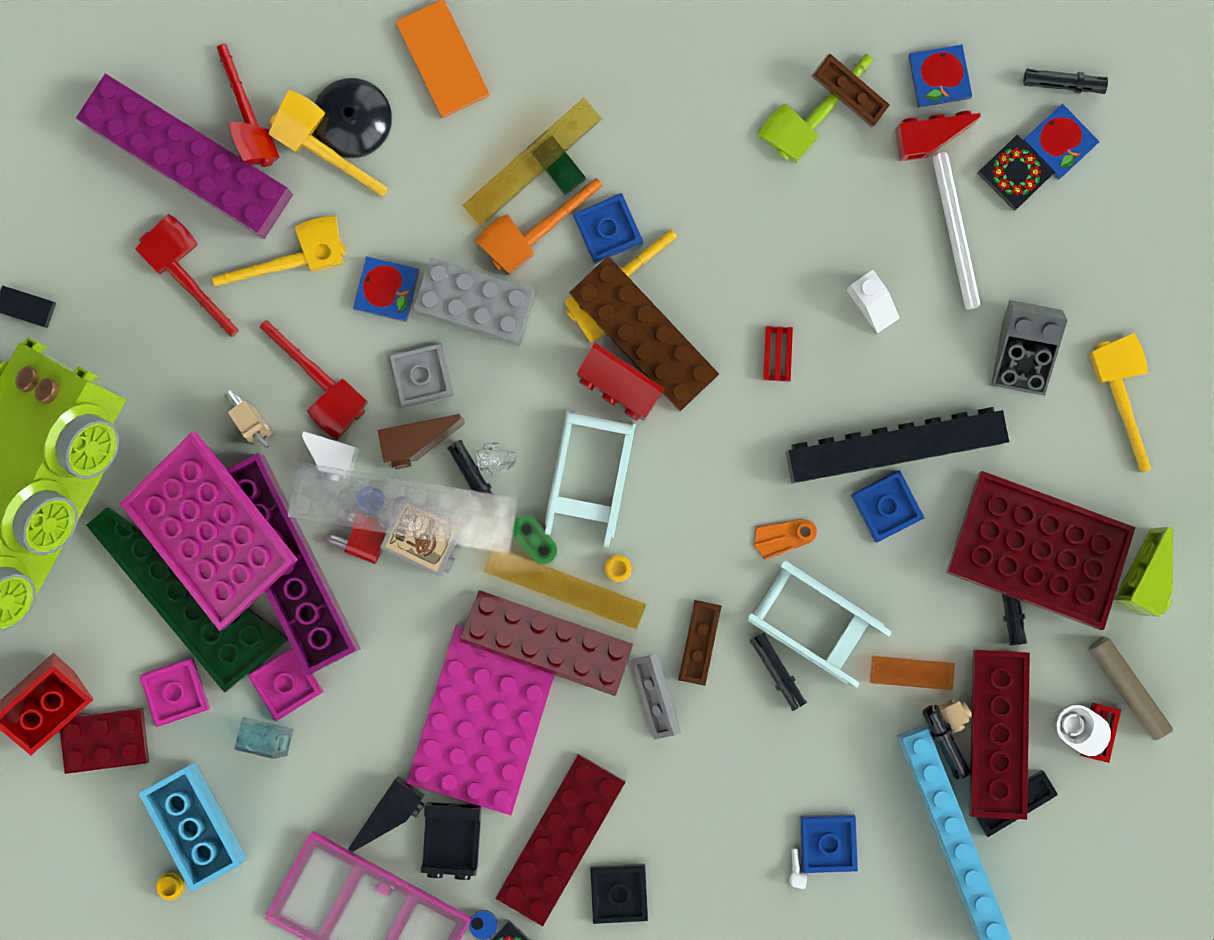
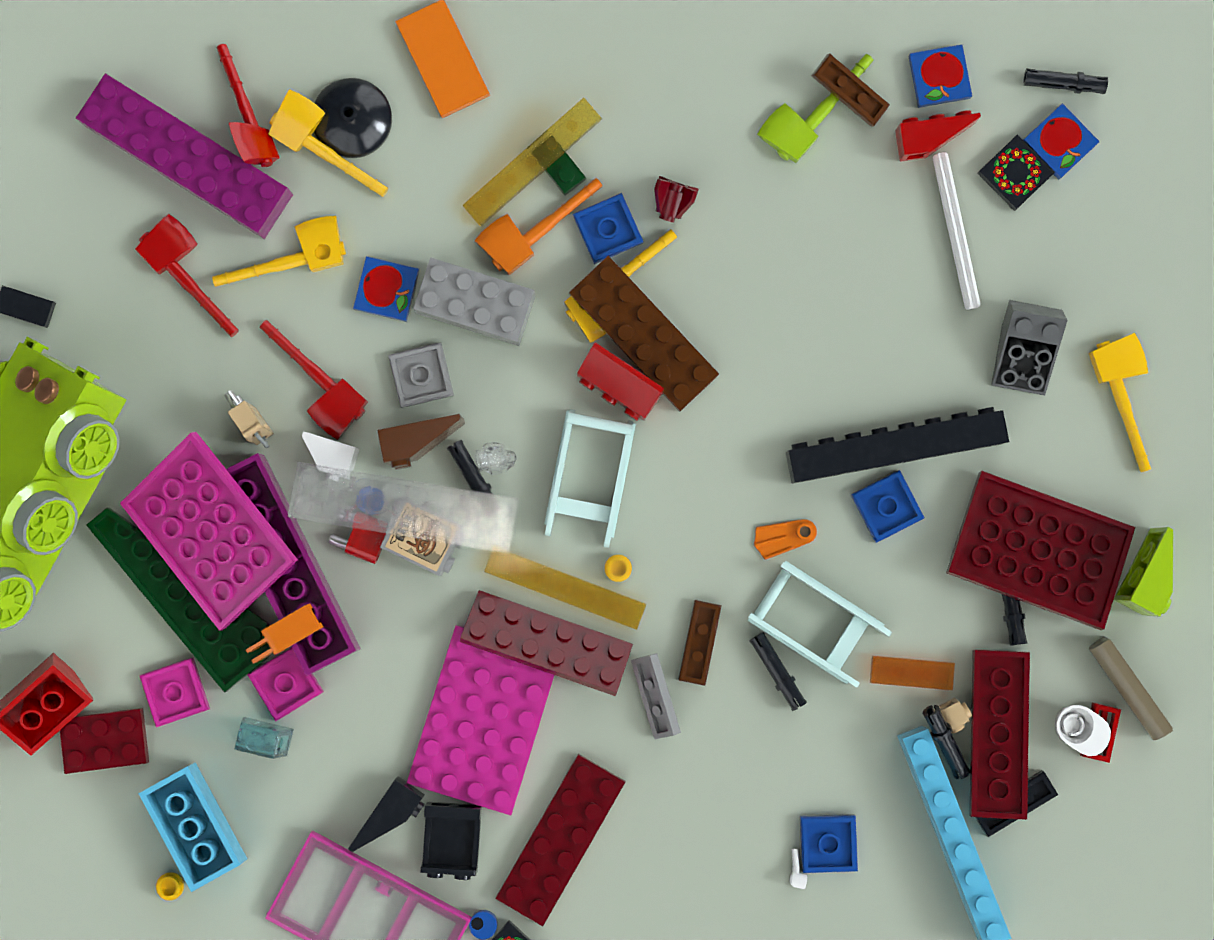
green plate [513,515,557,564] -> none
black tile [590,864,648,924] -> none
red tile [763,326,793,382] -> none
white slope [846,270,899,334] -> none
none -> orange arm [246,603,323,664]
none -> dark red brick [654,176,699,223]

